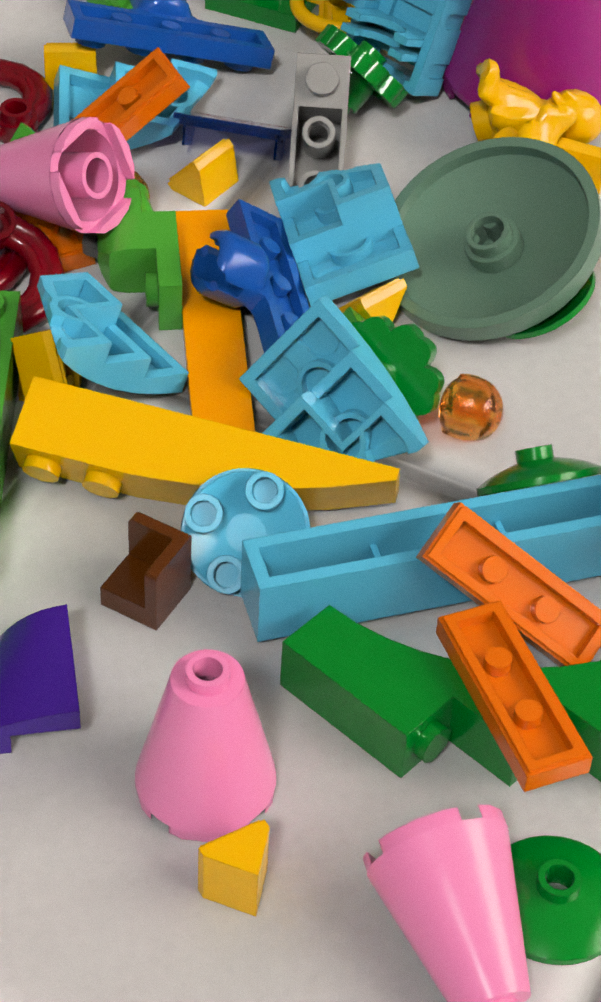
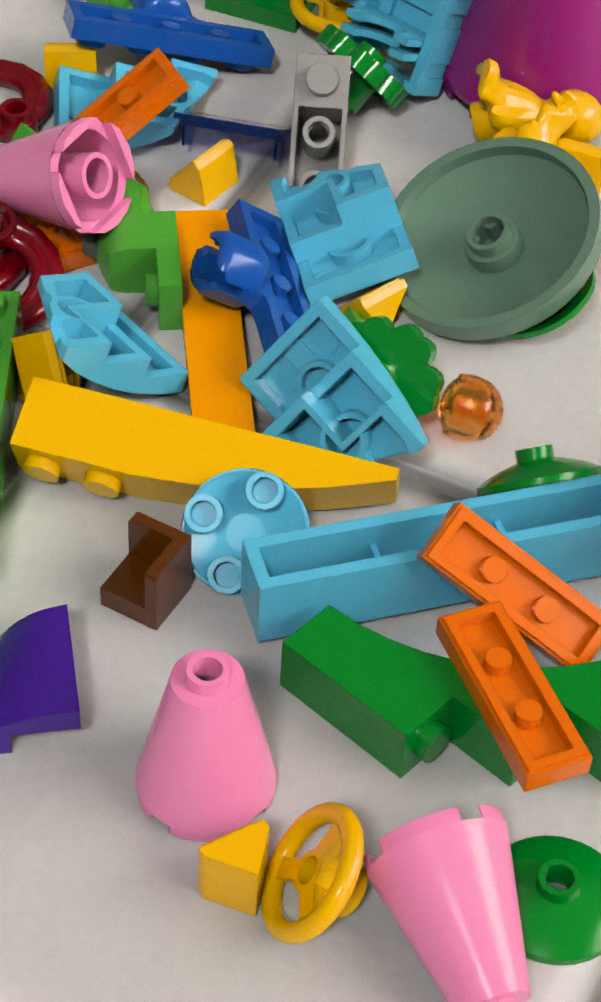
none -> yellow piece [261,802,368,944]

